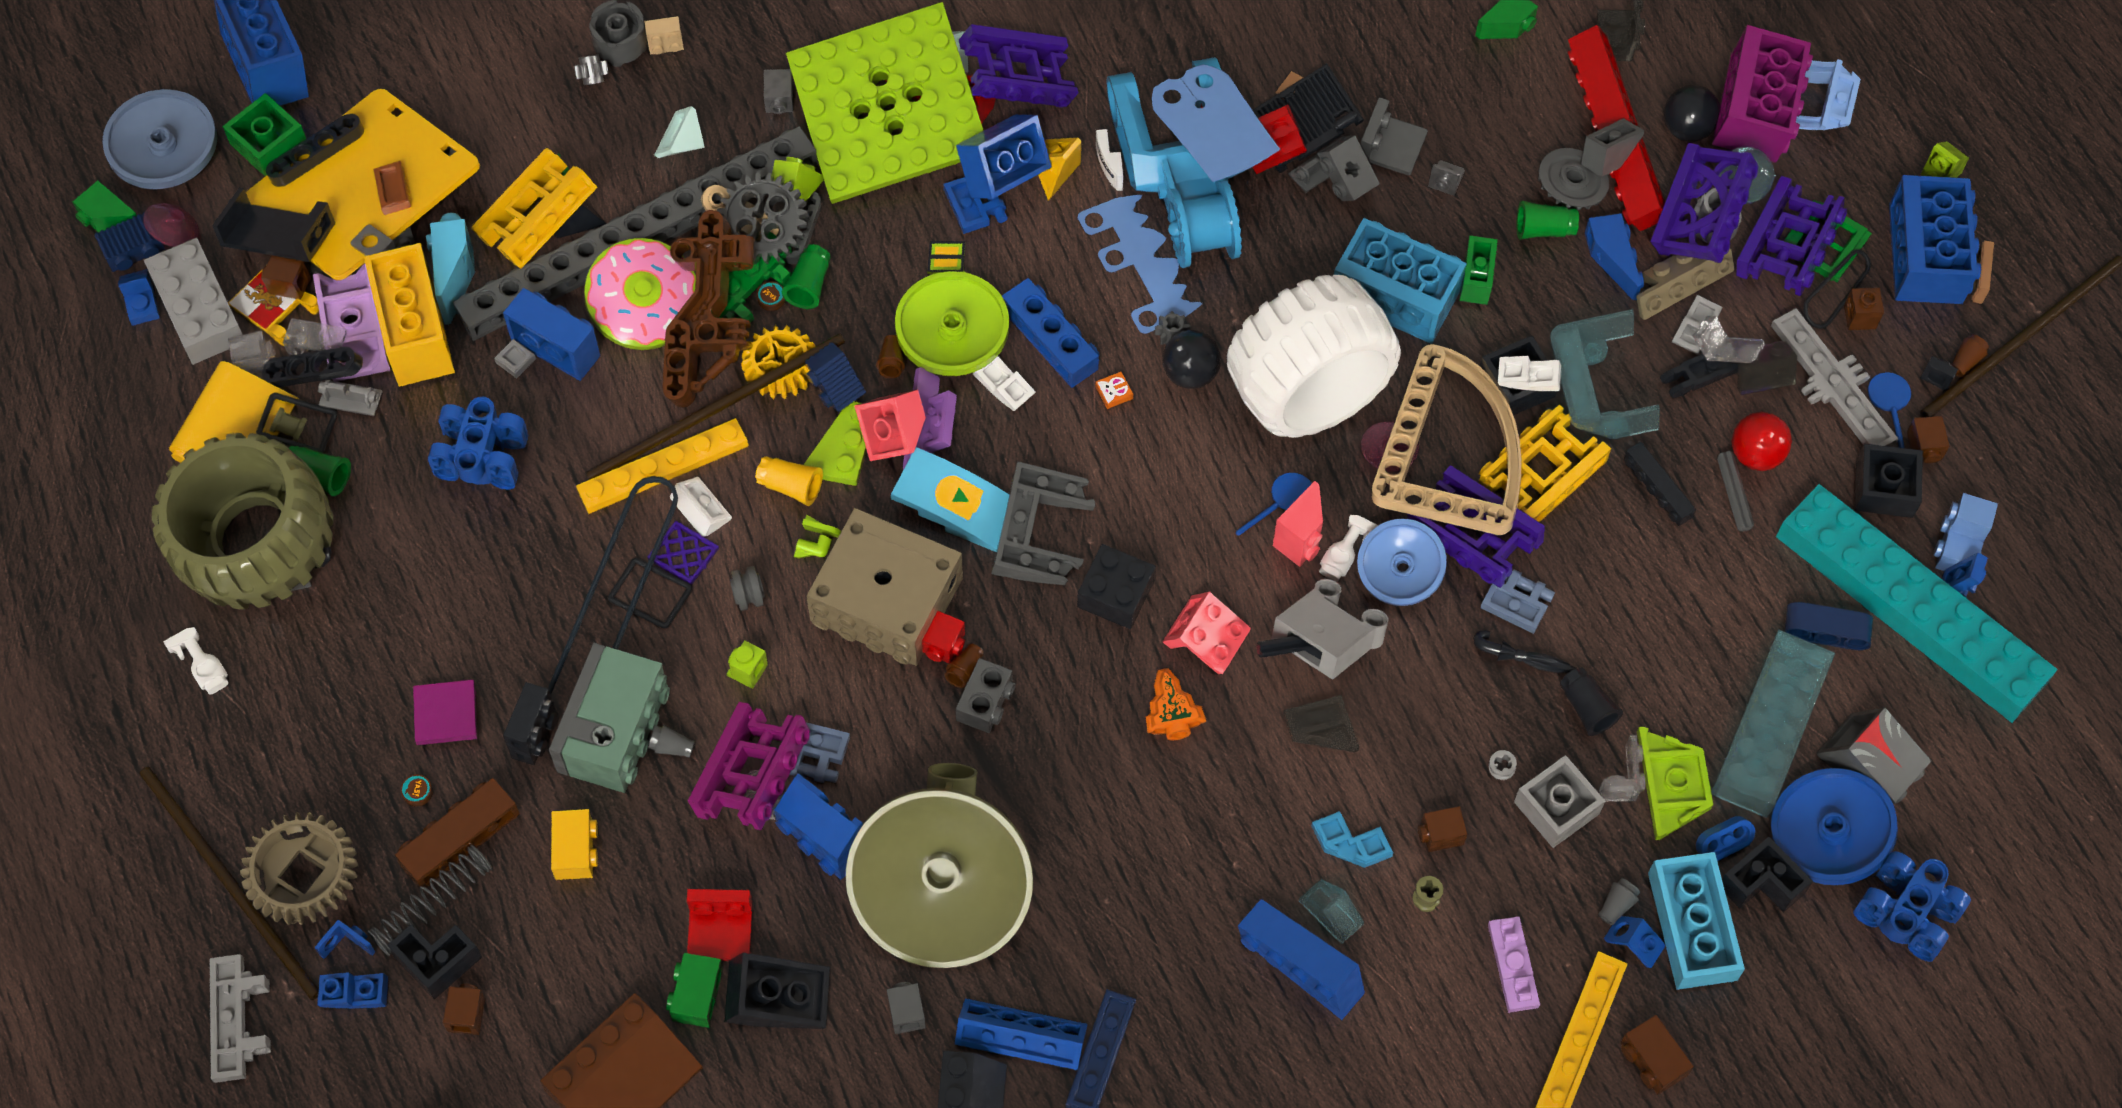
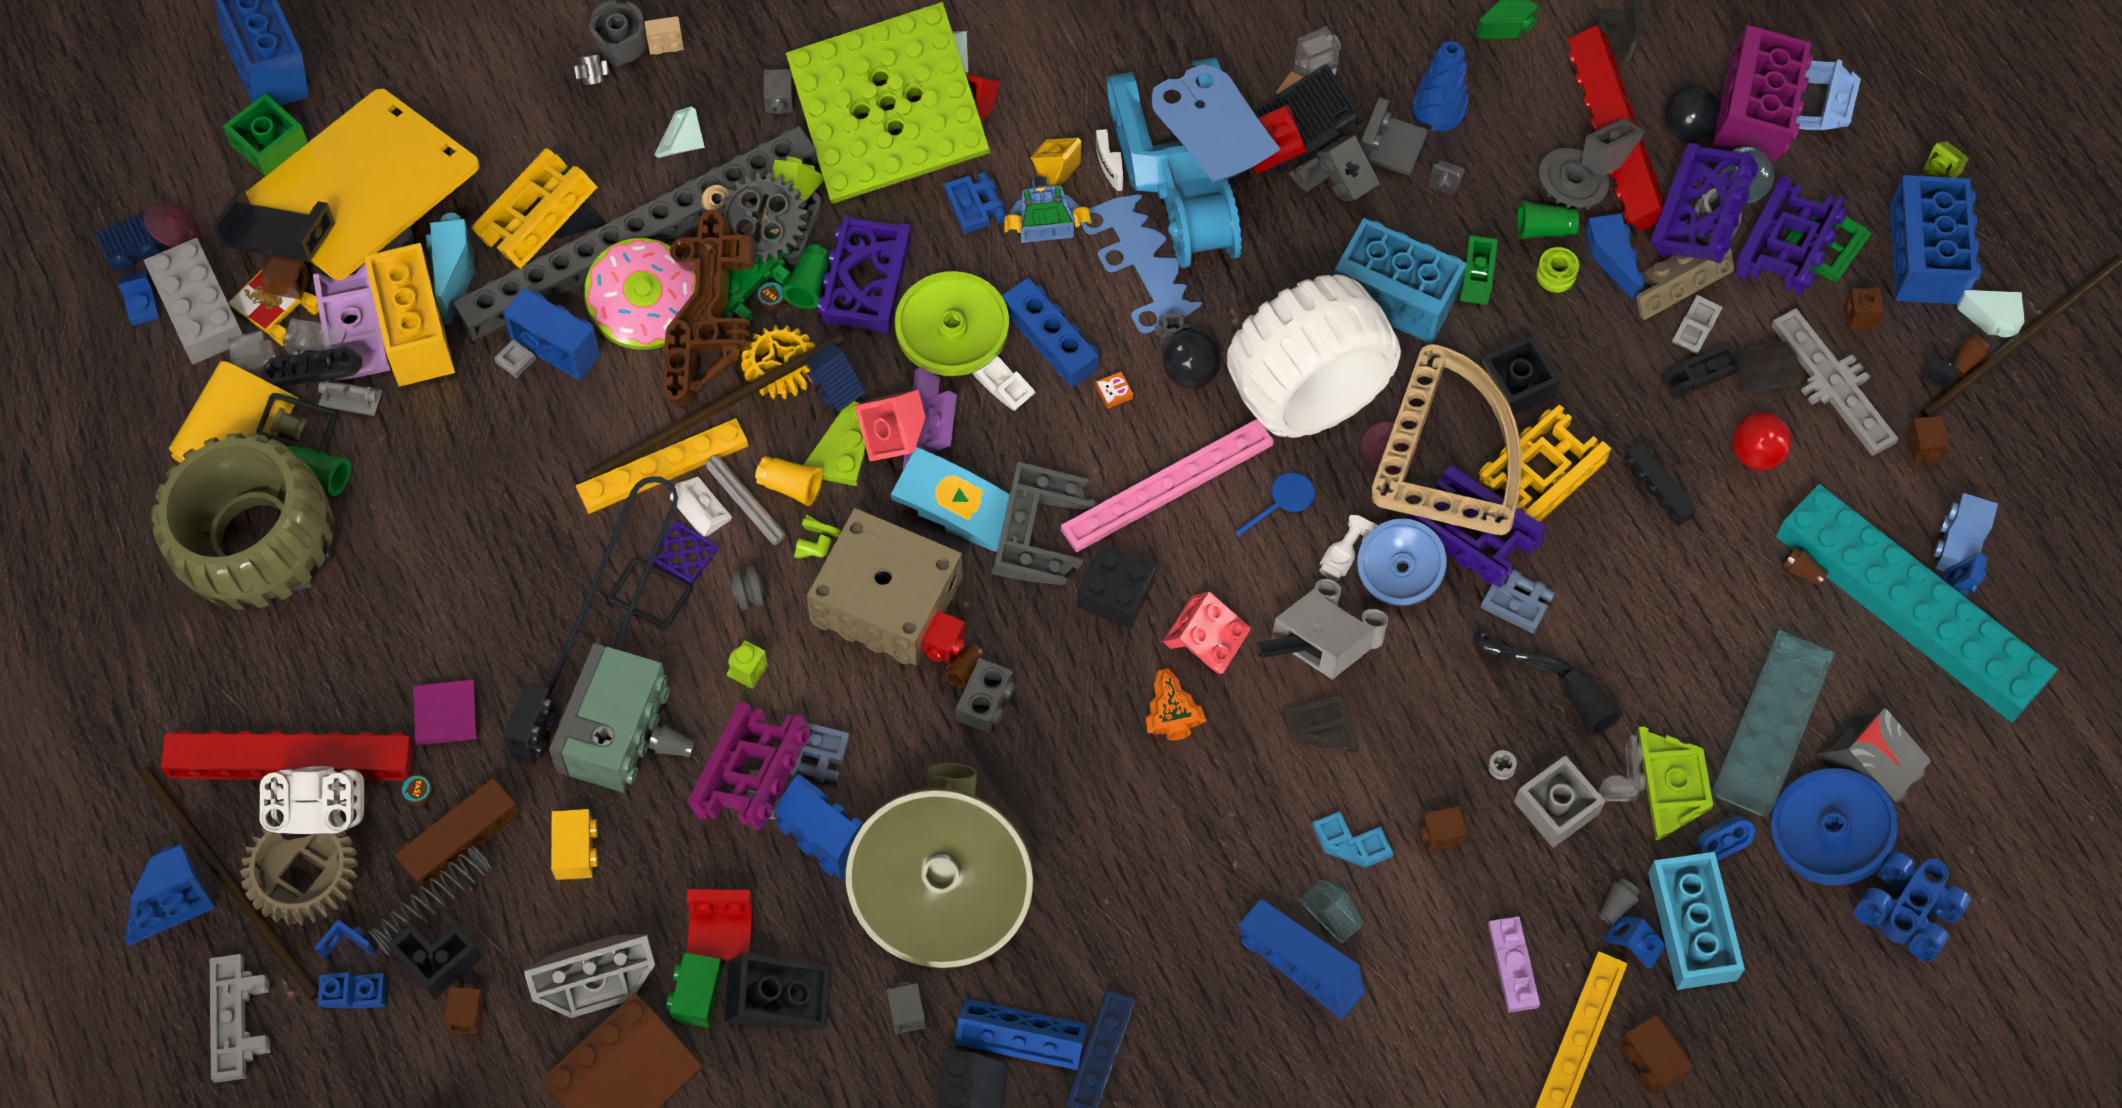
green slope [72,181,137,232] -> none
sand blue dish [103,89,217,189] -> none
white piece [163,627,228,694] -> none
black beam [266,114,364,187] -> none
flat silver bracket [350,224,396,256] -> none
dark orange tile [373,161,411,215] -> none
blue piece [428,397,529,490] -> none
reddish brown cone [876,335,905,379] -> none
piece [927,241,966,274] -> none
blue brick [956,114,1052,199] -> none
dark purple fence [959,24,1079,107] -> none
coral slope [1273,481,1323,567] -> none
olive bush [1412,876,1444,912] -> none
white slope [1498,356,1561,391] -> none
clear light blue windscreen [1550,309,1660,439] -> none
clear bracket [1692,316,1765,363] -> none
dark grey axle [1717,451,1754,532] -> none
black brick [1722,837,1813,913] -> none
dark blue beam [1784,602,1873,650] -> none
black piece [1803,249,1871,329] -> none
black brick [1855,443,1923,518] -> none
blue piece [1868,372,1911,448] -> none
medium nougat tile [1971,240,1994,304] -> none
none -> blue wedge [125,844,215,947]
none -> red brick [160,730,414,781]
none -> white piece [260,766,364,834]
none -> light grey wedge [524,934,655,1018]
none -> light grey axle [706,455,785,545]
none -> dark purple fence [817,215,912,335]
none -> torso [1004,176,1091,243]
none -> bright pink plate [1061,419,1274,553]
none -> clear brick [1294,26,1341,77]
none -> blue cone [1412,41,1469,131]
none -> lime wheel [1536,247,1579,293]
none -> reddish brown cone [1782,546,1828,586]
none -> light aqua slope [1957,290,2024,338]

